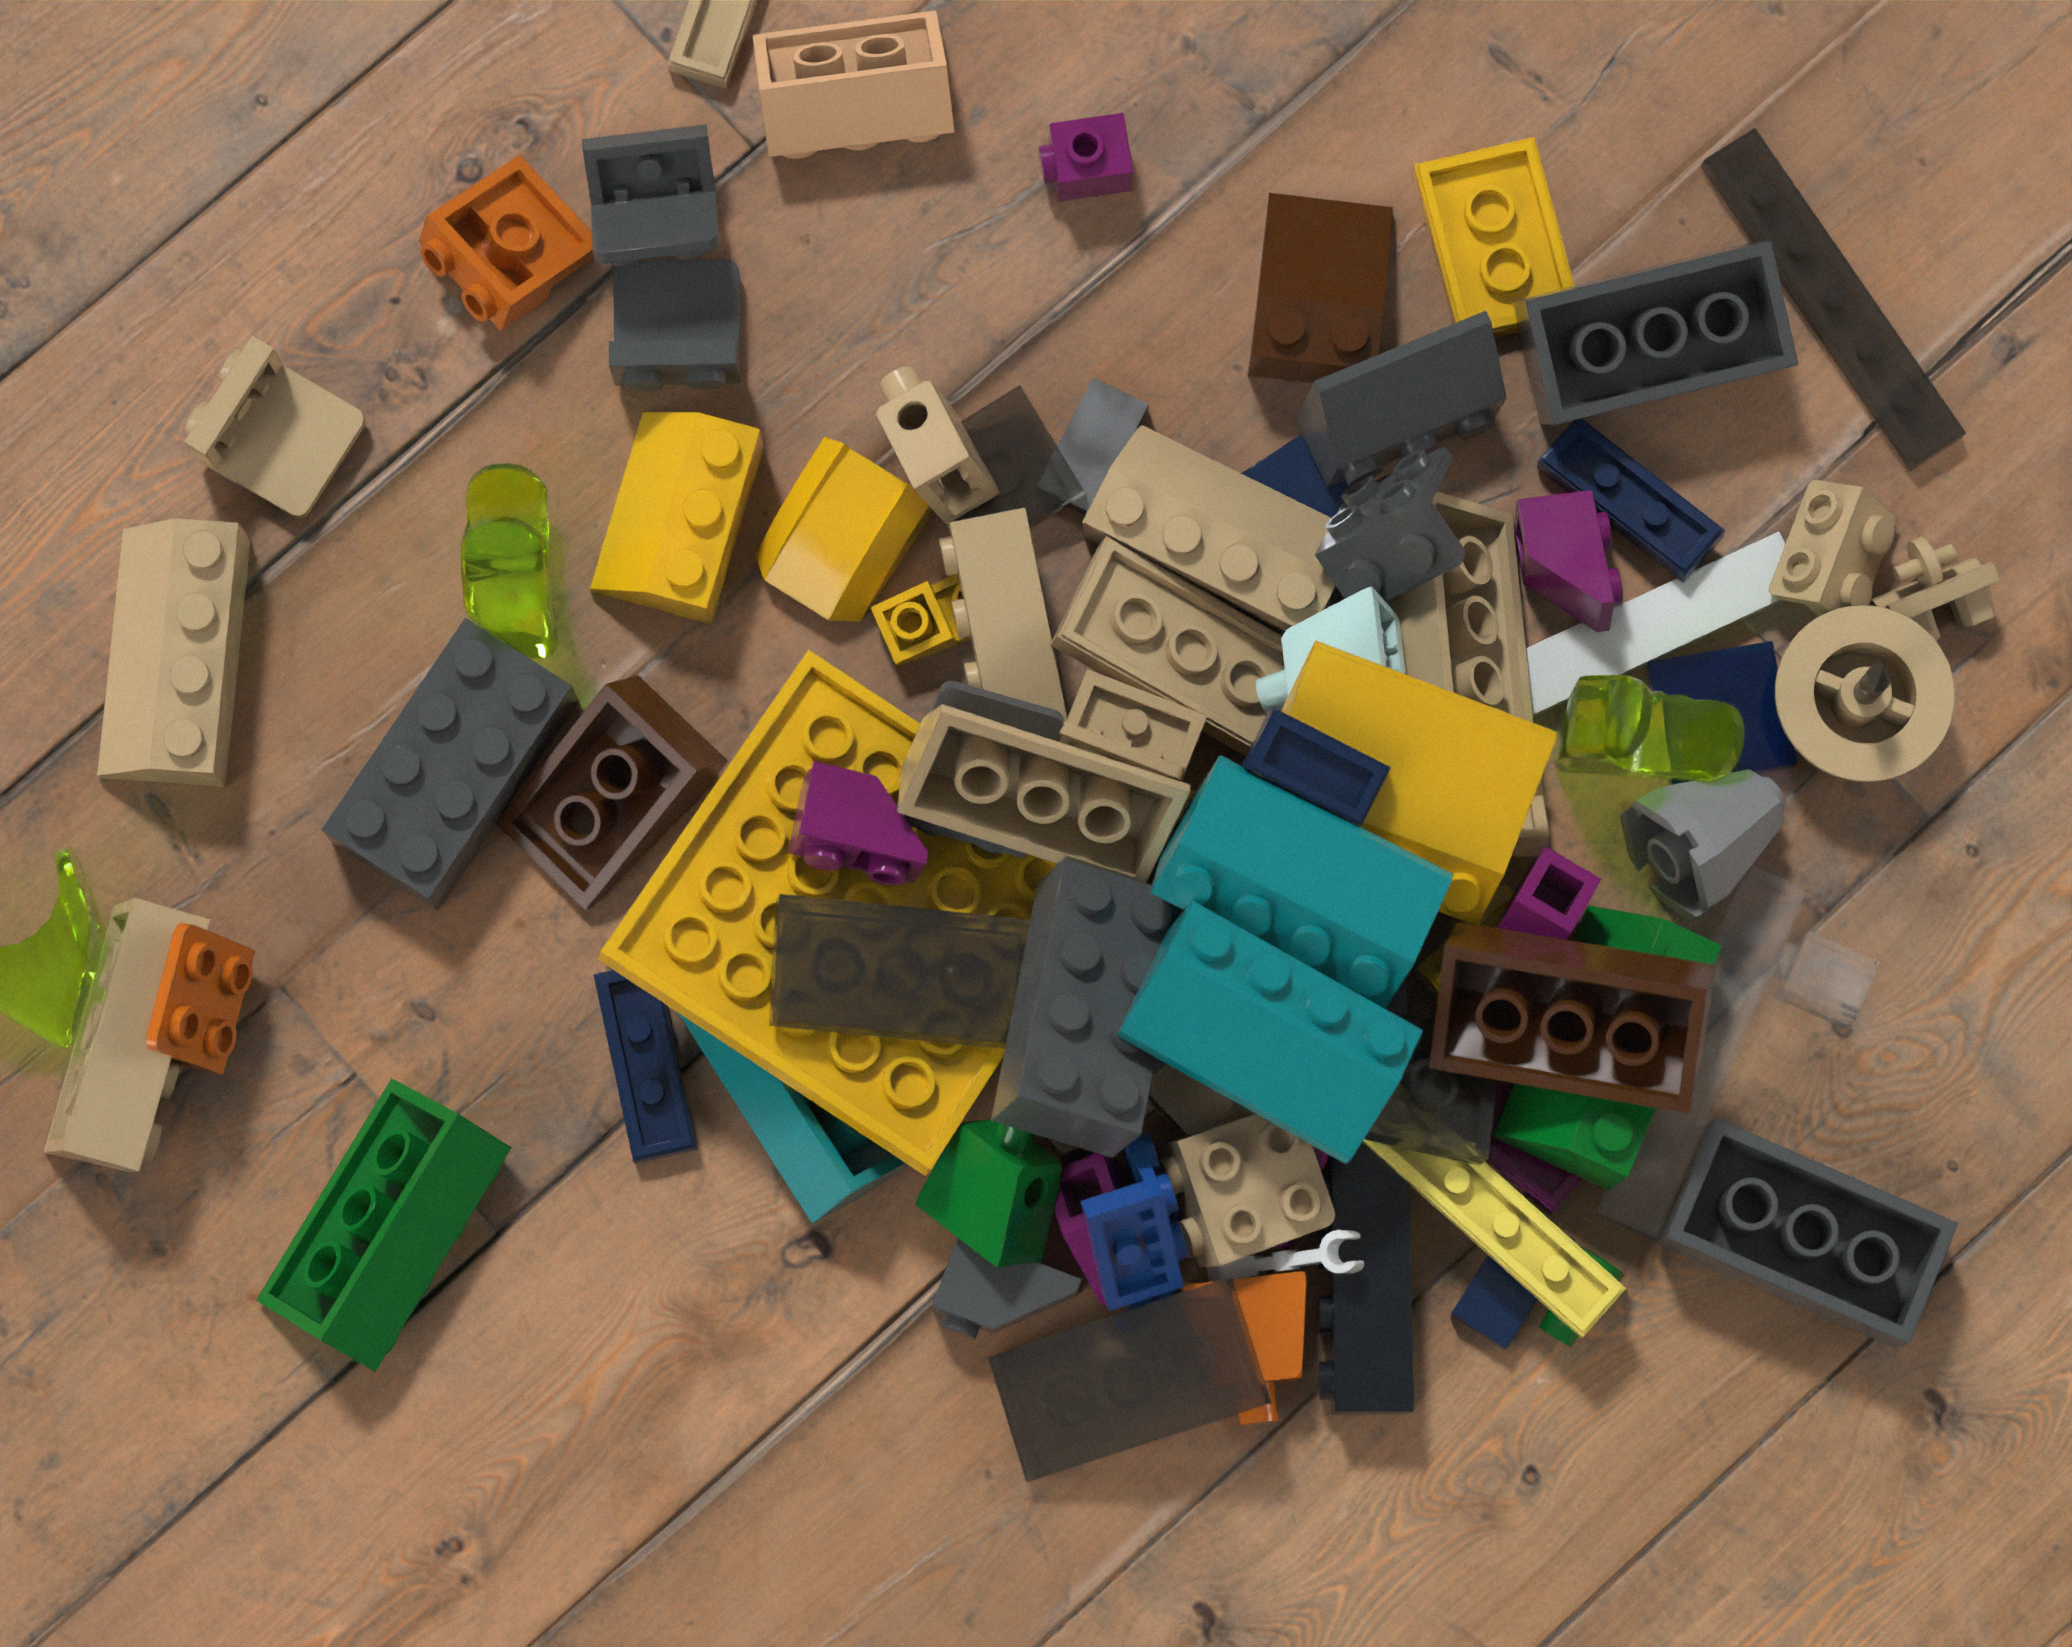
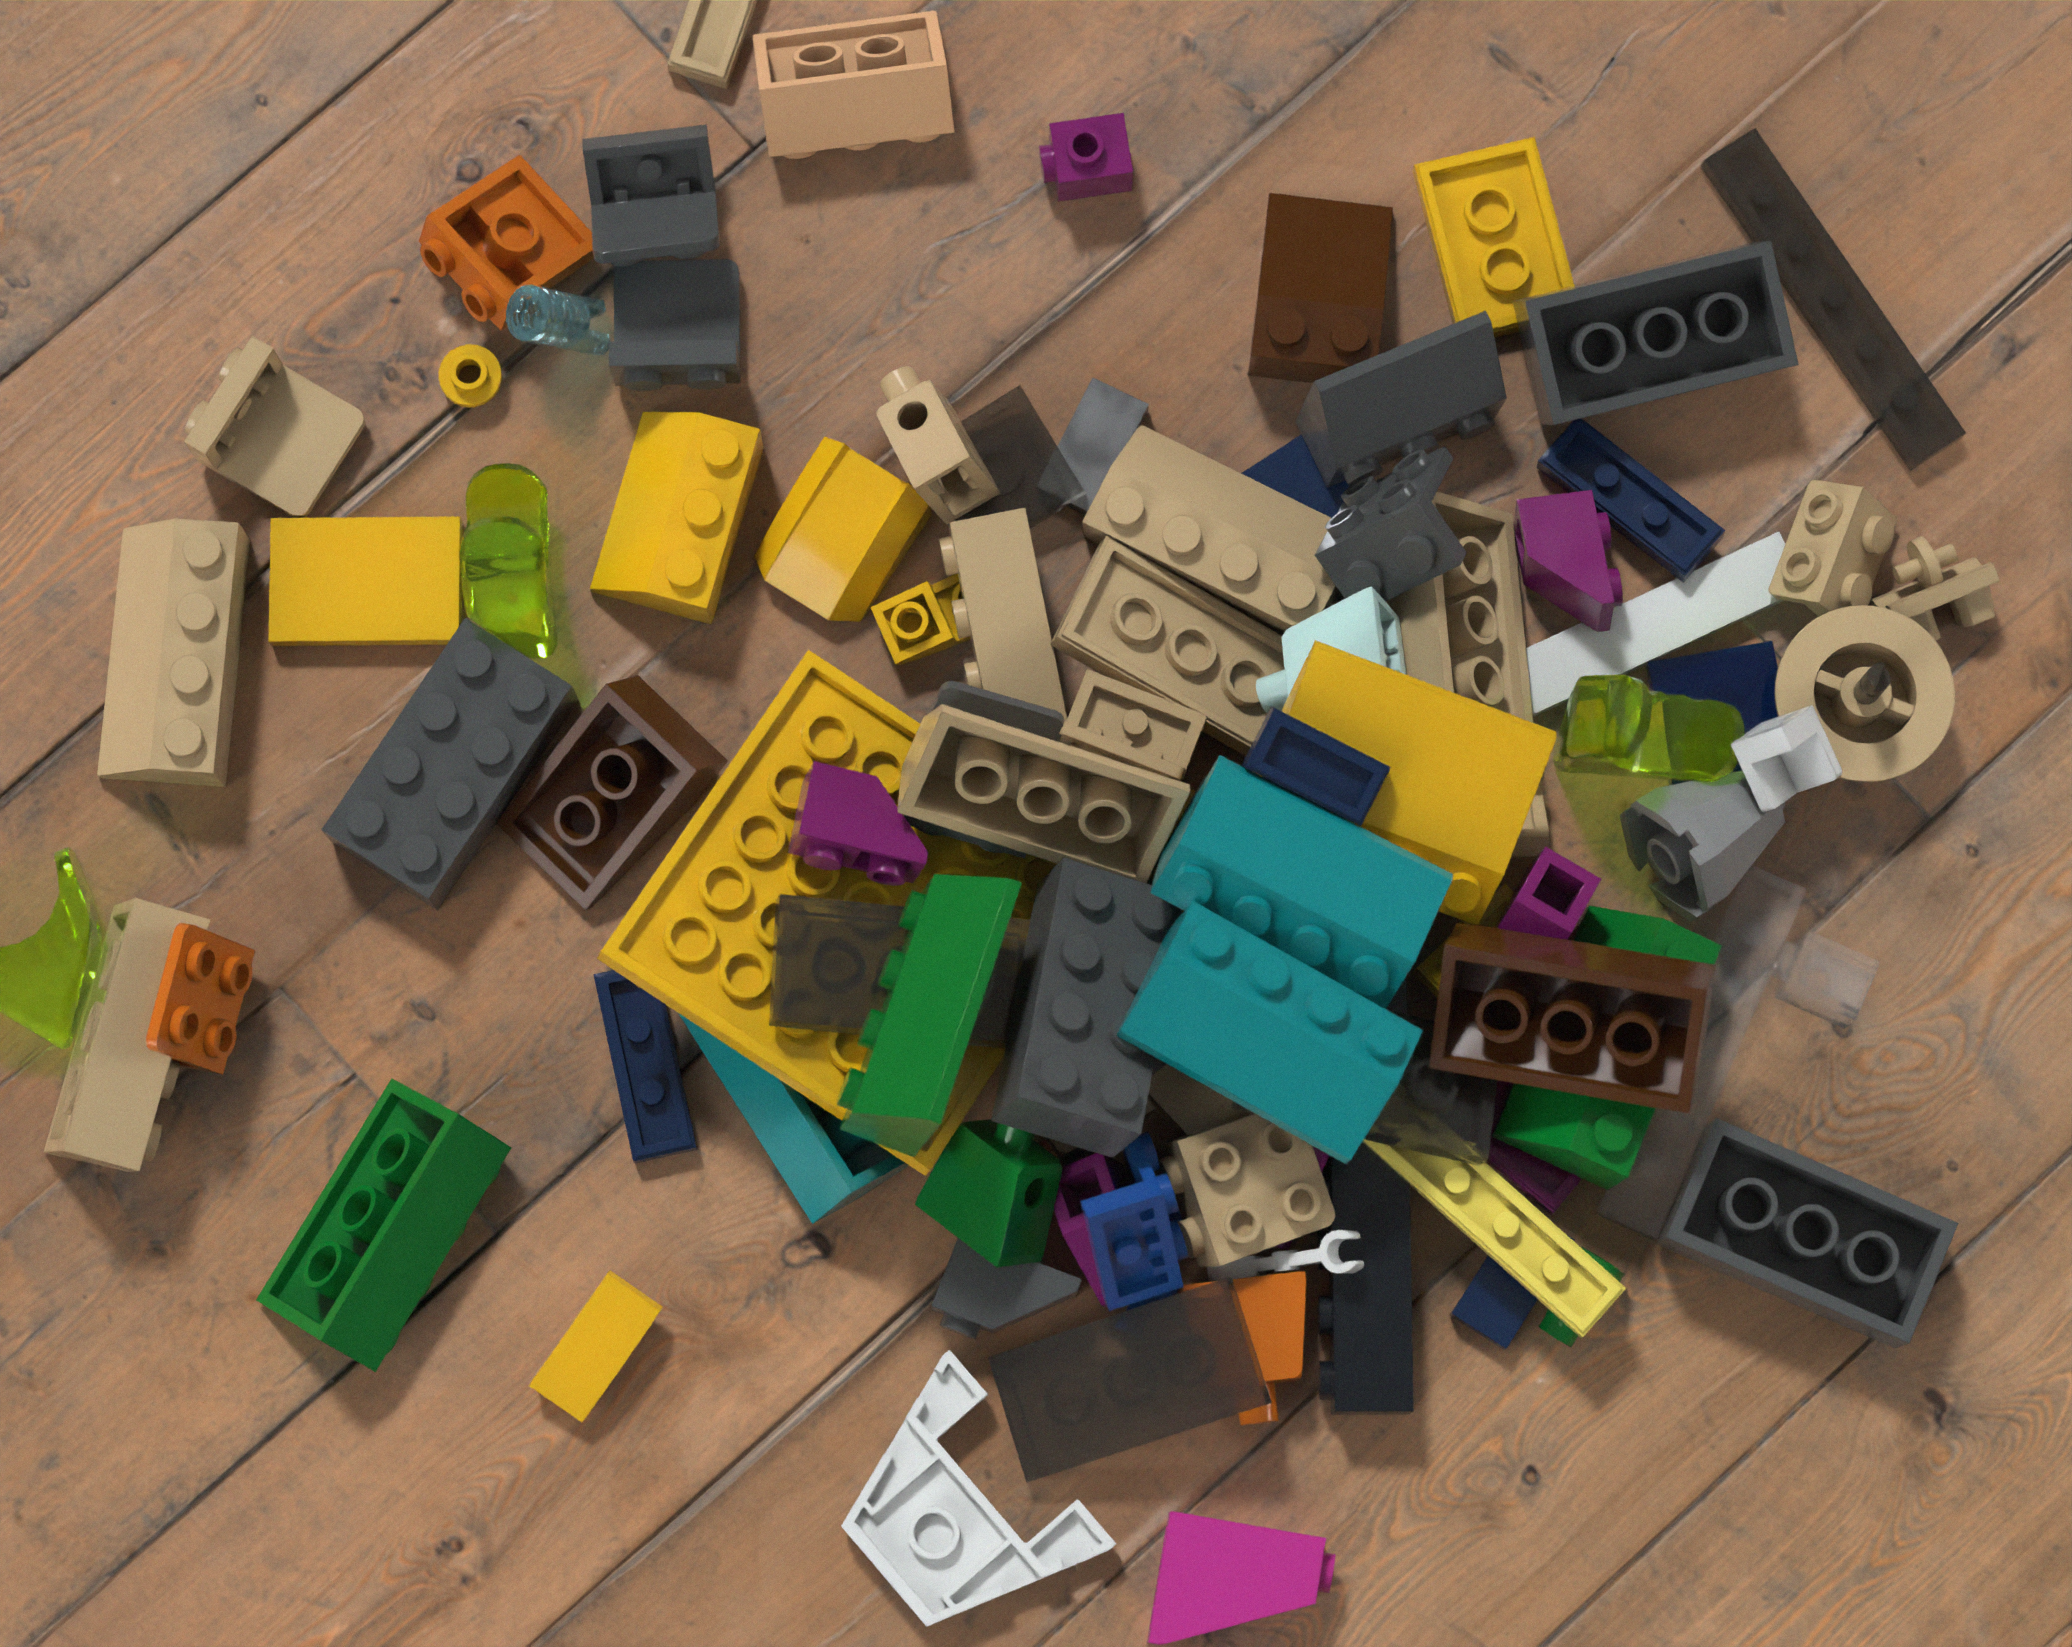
none -> yellow tile [268,516,463,646]
none -> yellow plate [438,344,502,407]
none -> clear light blue hinge [506,284,610,355]
none -> yellow slope [529,1270,663,1422]
none -> green slope [836,874,1022,1157]
none -> white wing [841,1350,1116,1627]
none -> dark pink slope [1147,1511,1335,1645]
none -> white panel [1731,705,1842,812]

